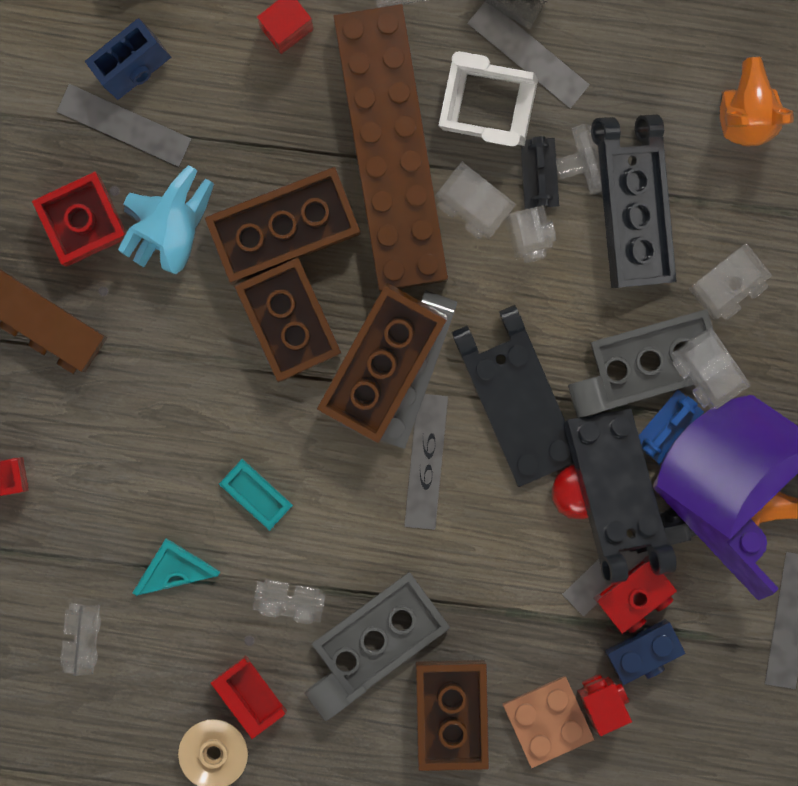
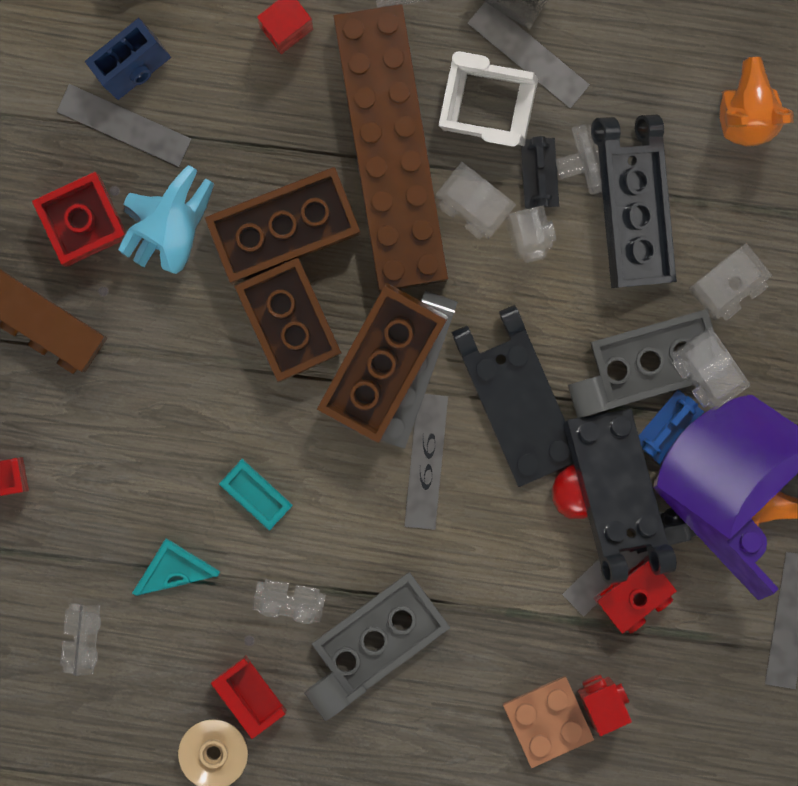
reddish brown brick [416,660,489,771] -> none
dark blue brick [604,619,686,685] -> none

